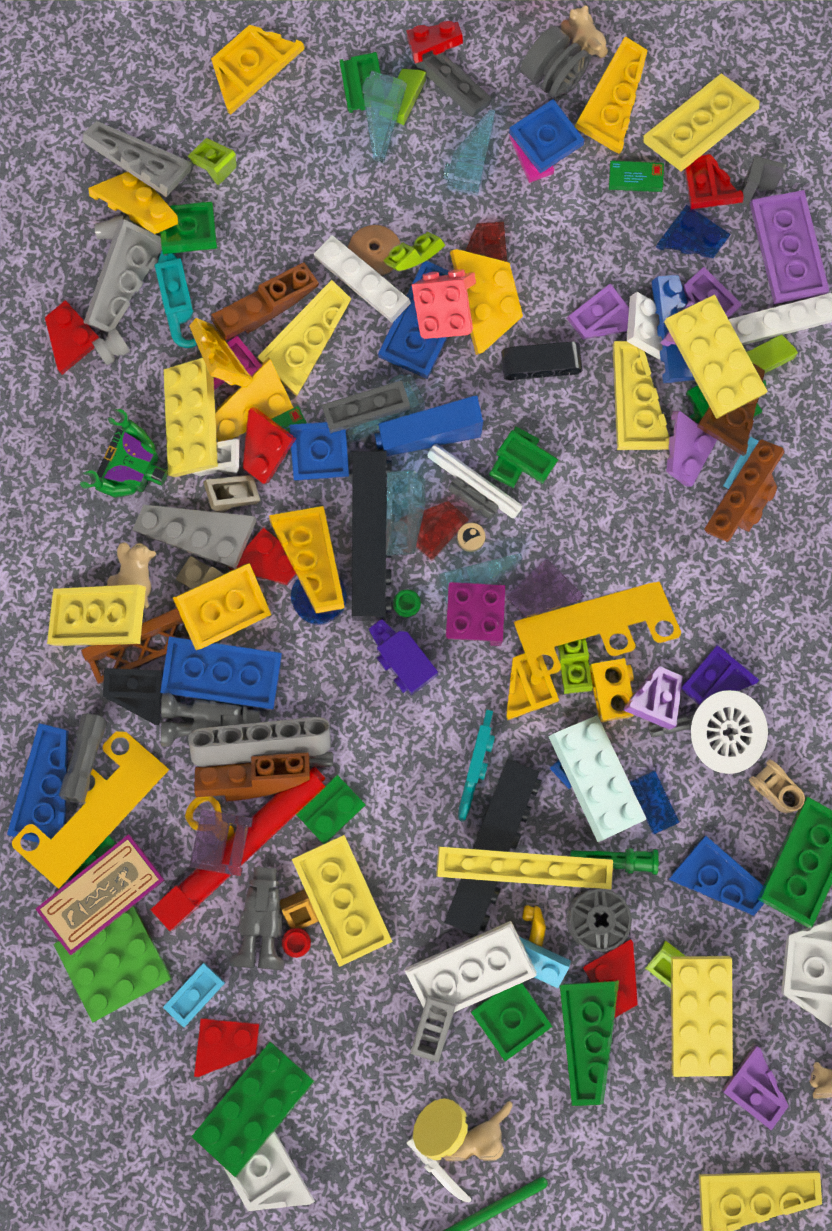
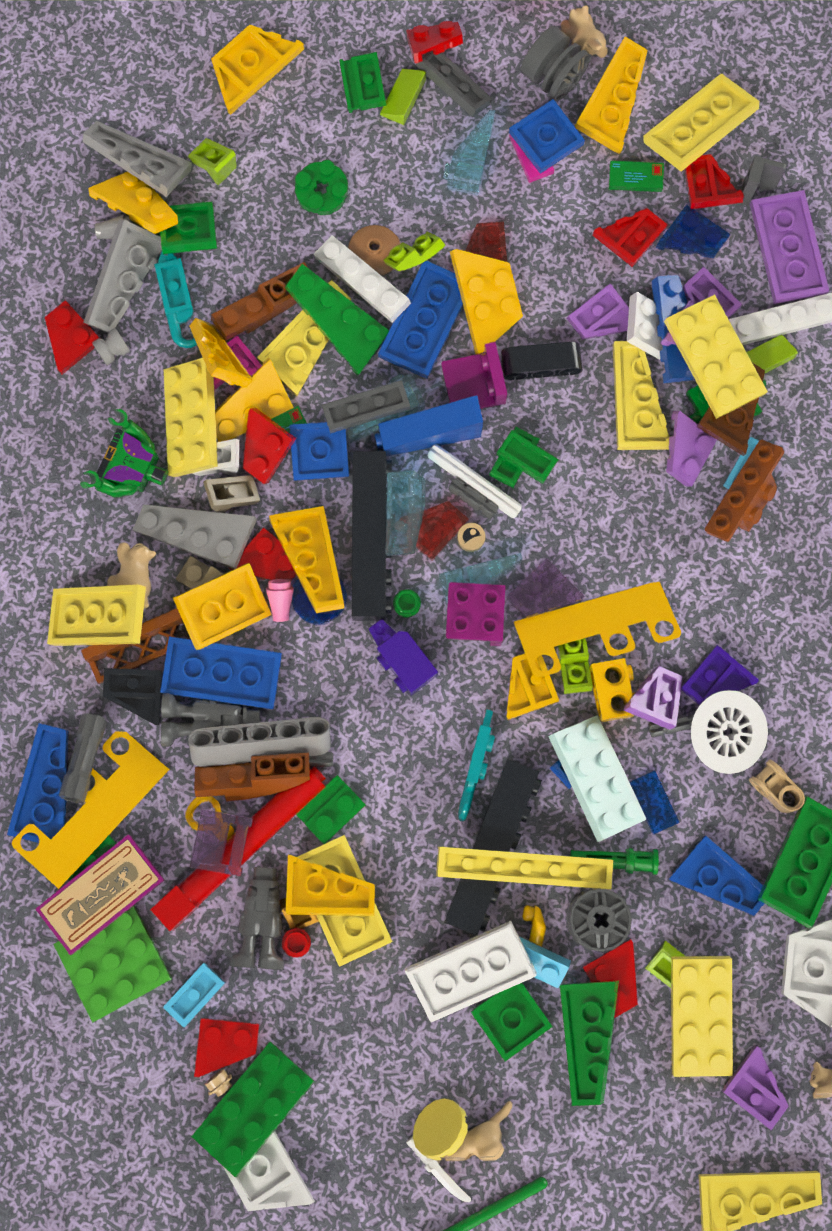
clear light blue slope [362,71,407,164] -> none
light grey slope [410,996,456,1063] -> none
coral bracket [412,269,476,339] -> none
none -> tan plate [205,1069,232,1097]
none -> bright pink cone [266,579,294,622]
none -> green wing [285,264,389,376]
none -> yellow wing [286,854,375,916]
none -> green plate [295,160,348,216]
none -> magenta bracket [441,342,507,409]
none -> red wing [592,208,668,267]

